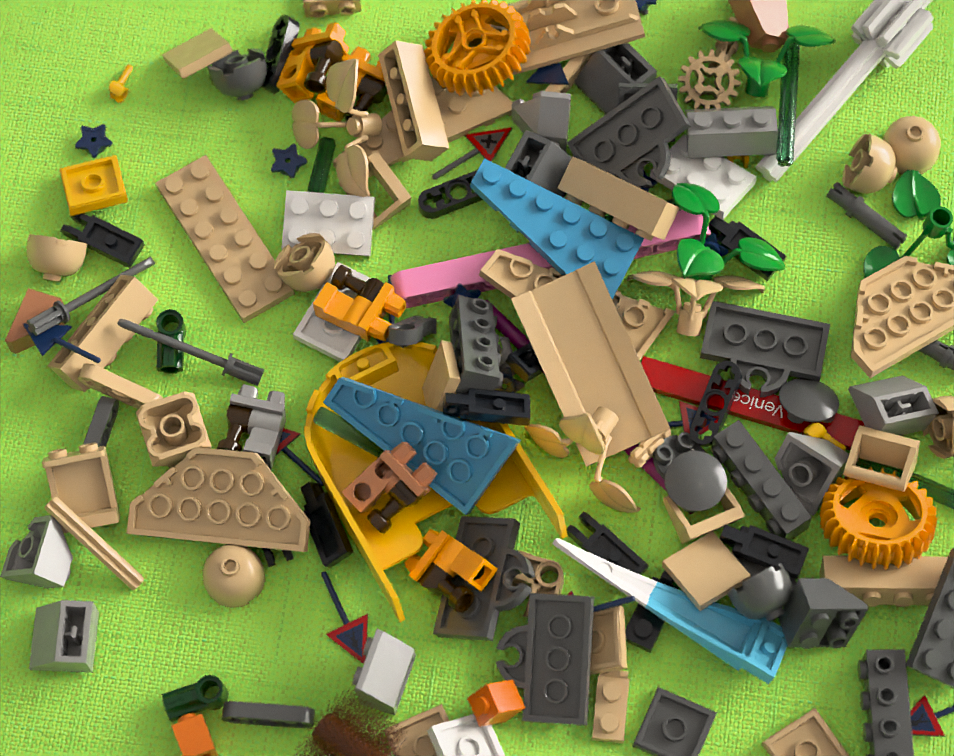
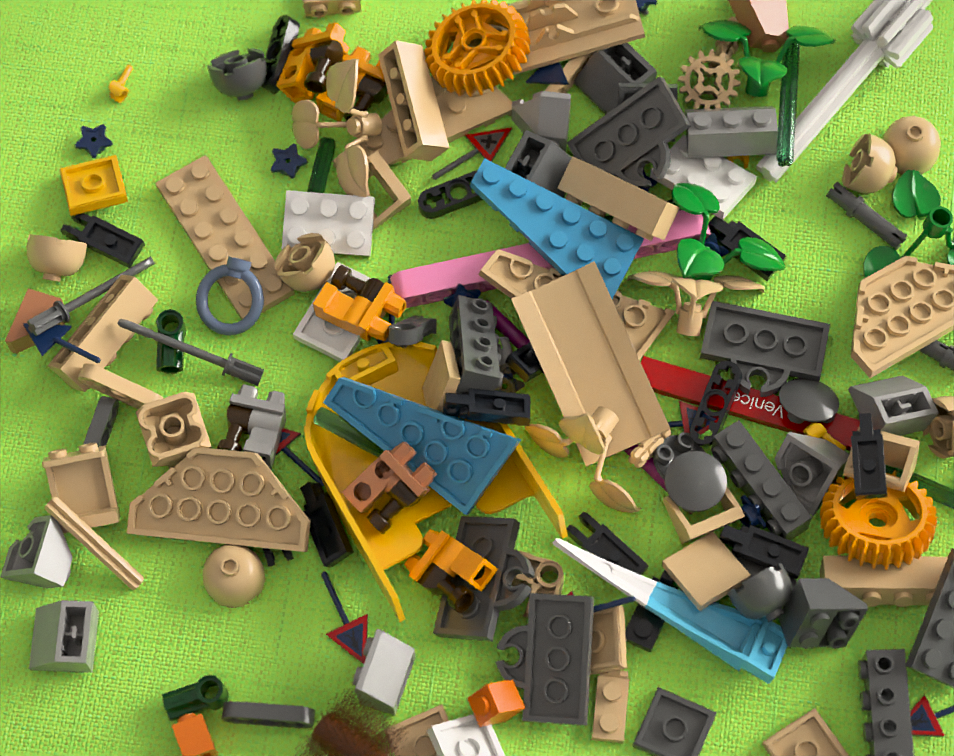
tan tile [162,28,233,79] -> none
none -> sand blue piece [196,256,264,336]
none -> dark blue plate [740,495,767,529]
none -> black hinge [851,413,887,499]

